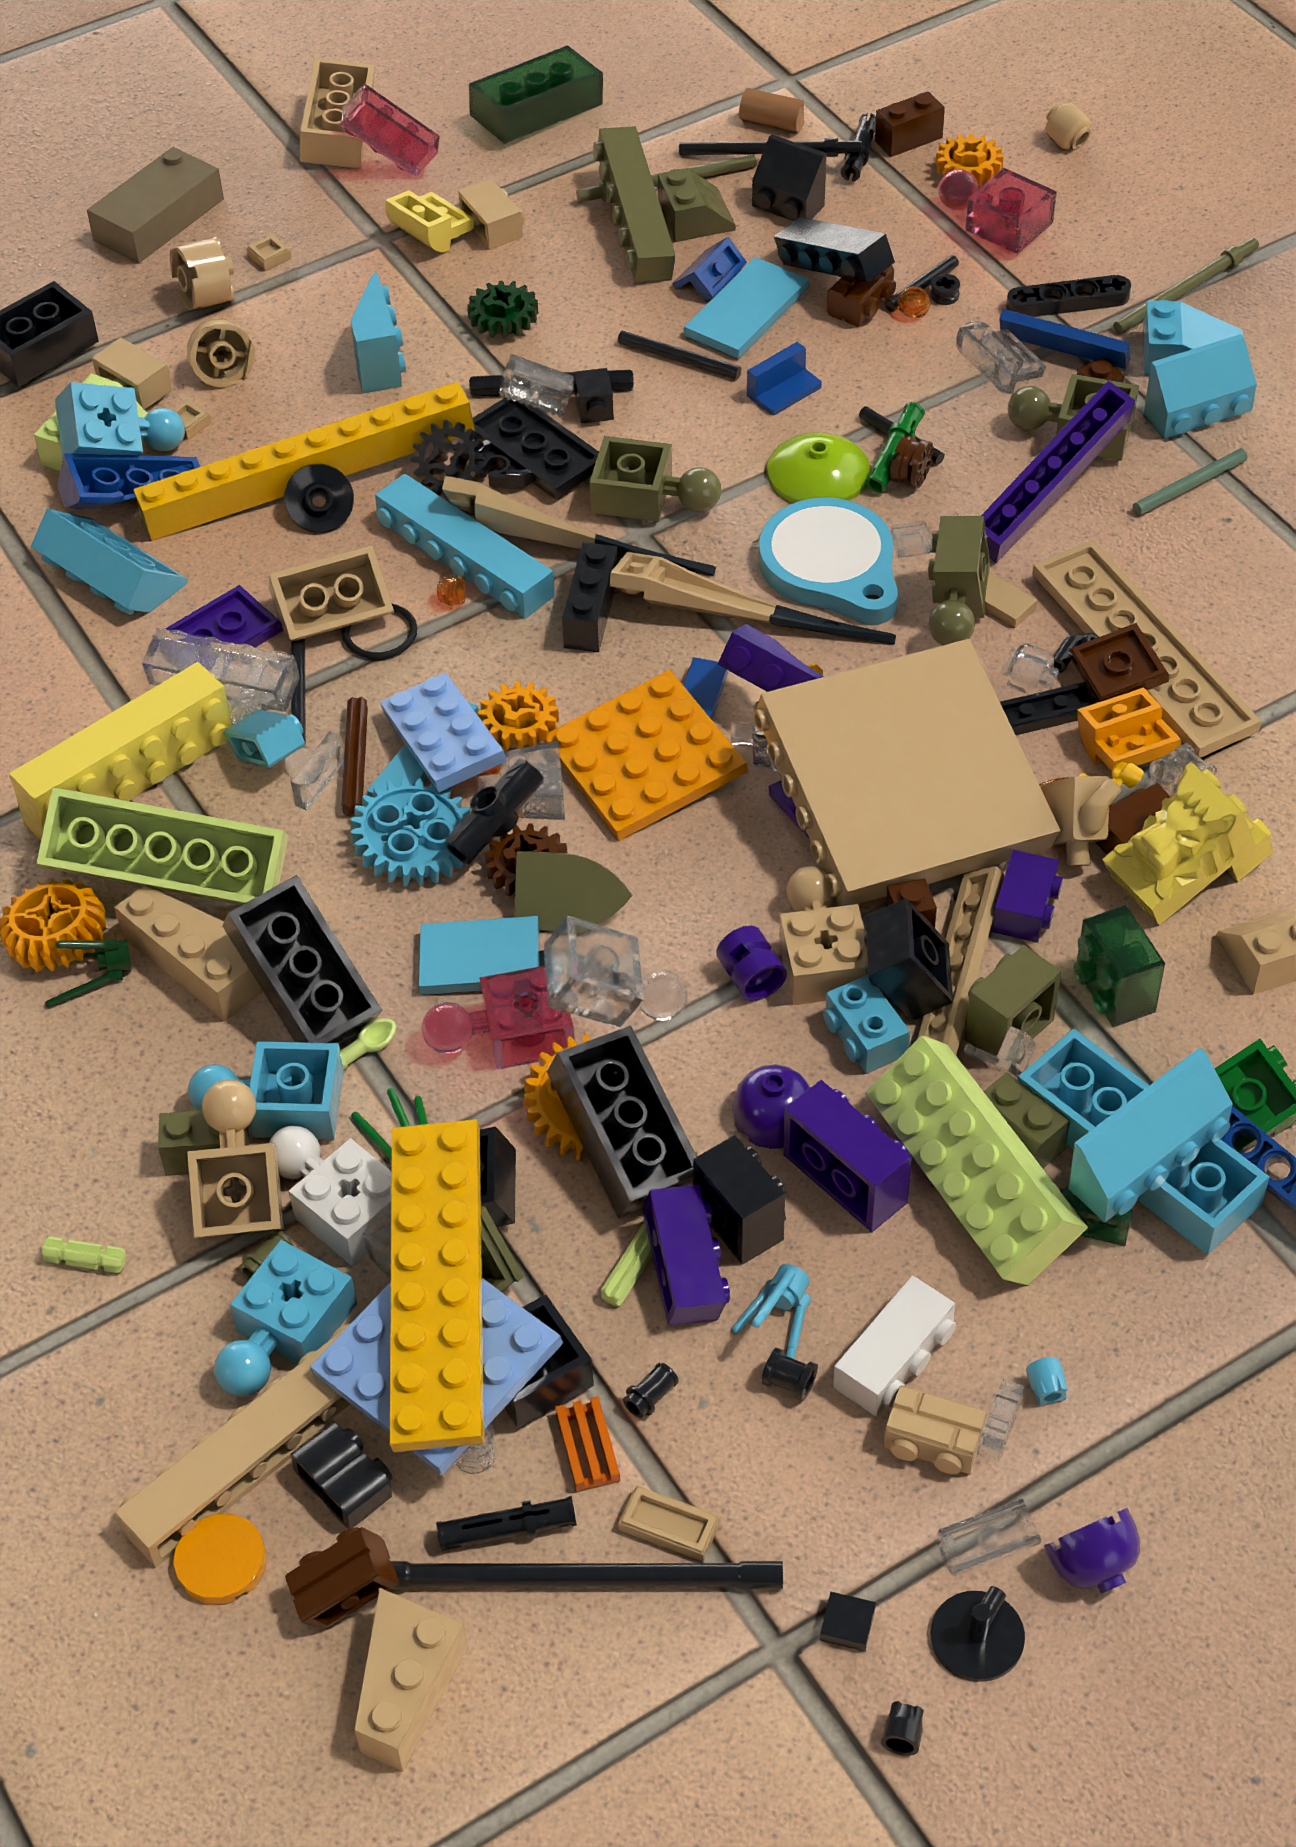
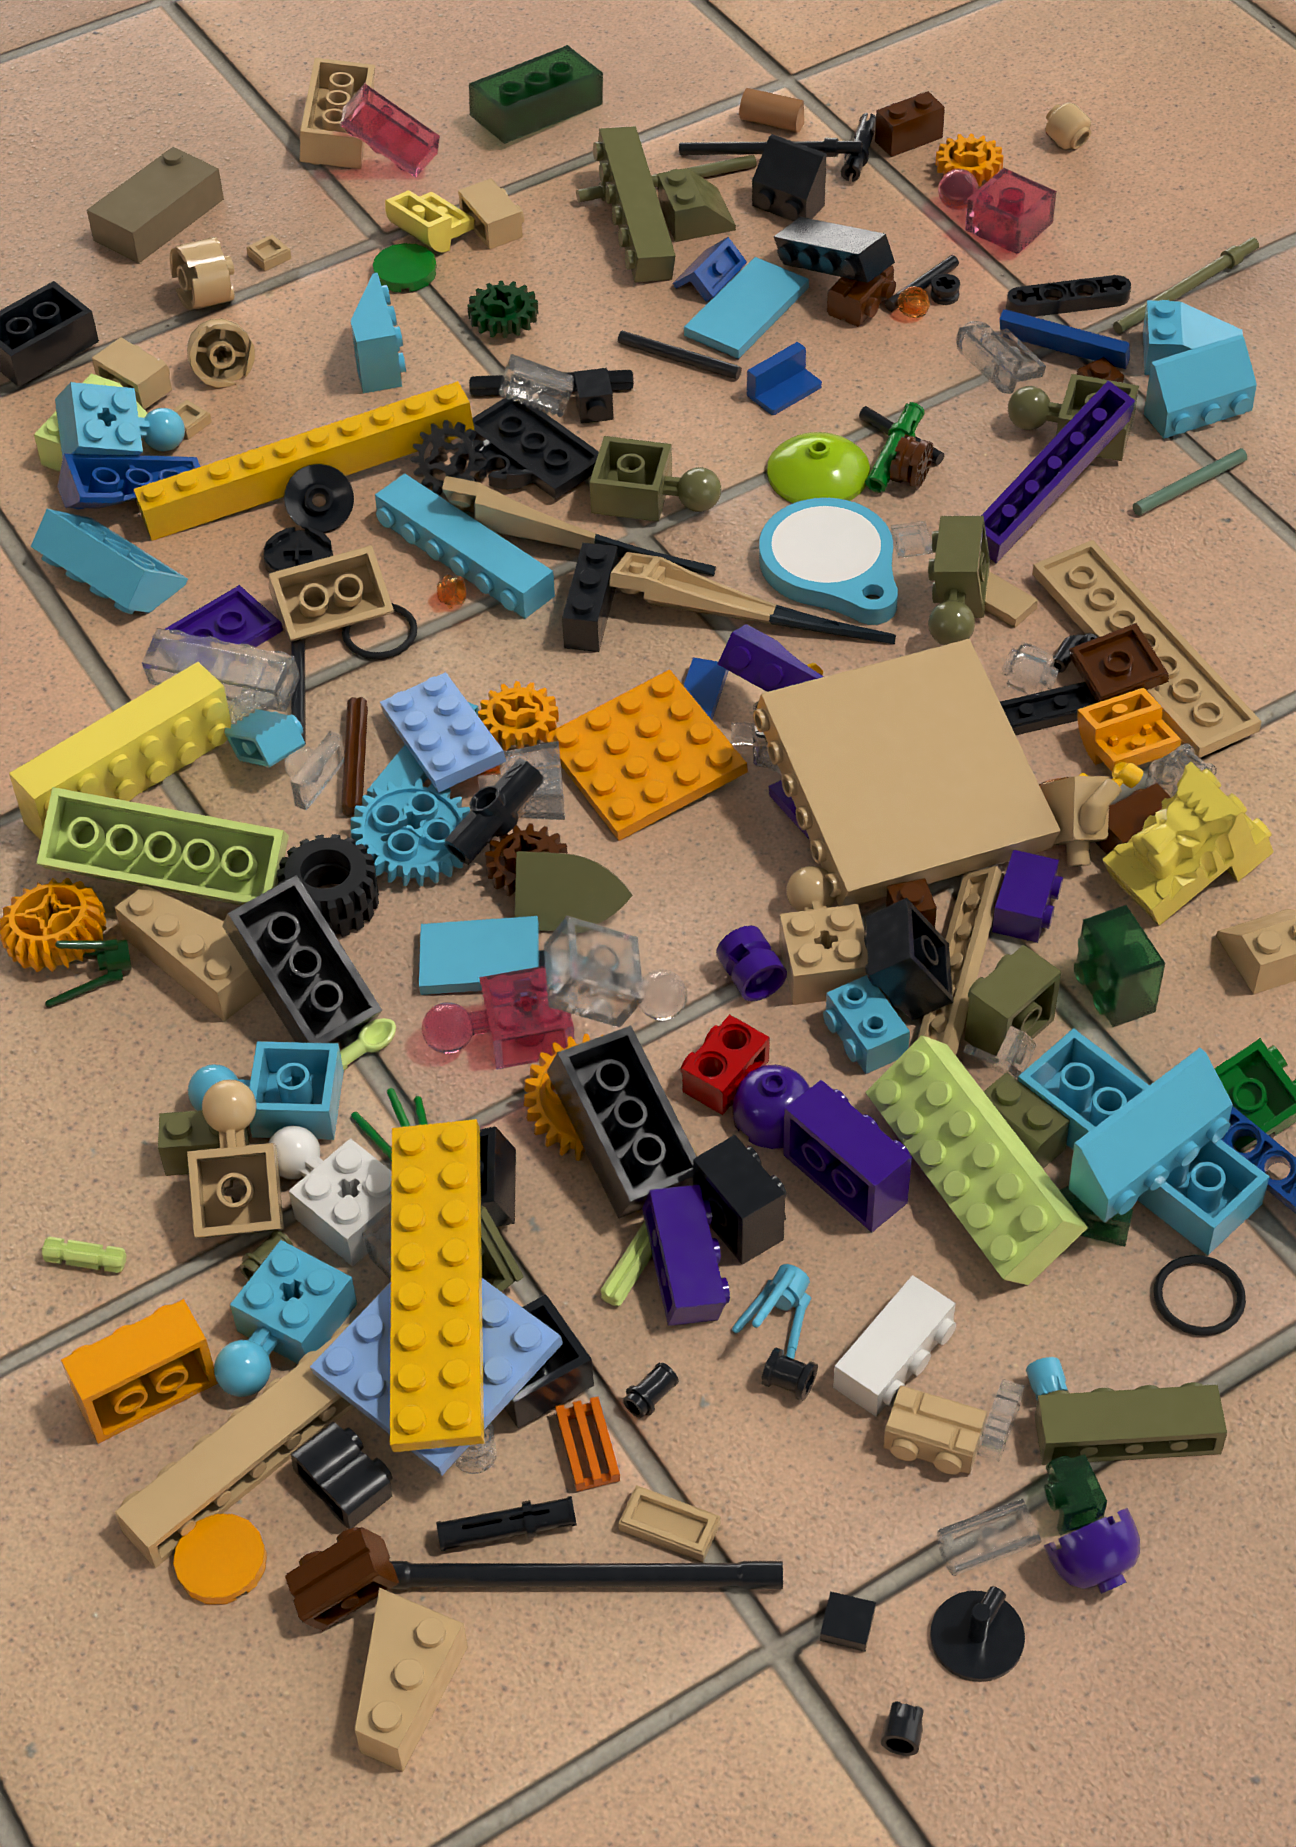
none -> light orange brick [61,1299,218,1444]
none -> black tile [263,527,333,573]
none -> black tyre [277,834,379,937]
none -> green tile [373,243,437,292]
none -> red brick [680,1014,770,1115]
none -> olive brick [1035,1382,1227,1465]
none -> clear green brick [1044,1454,1107,1536]
none -> black tyre [1153,1255,1246,1336]

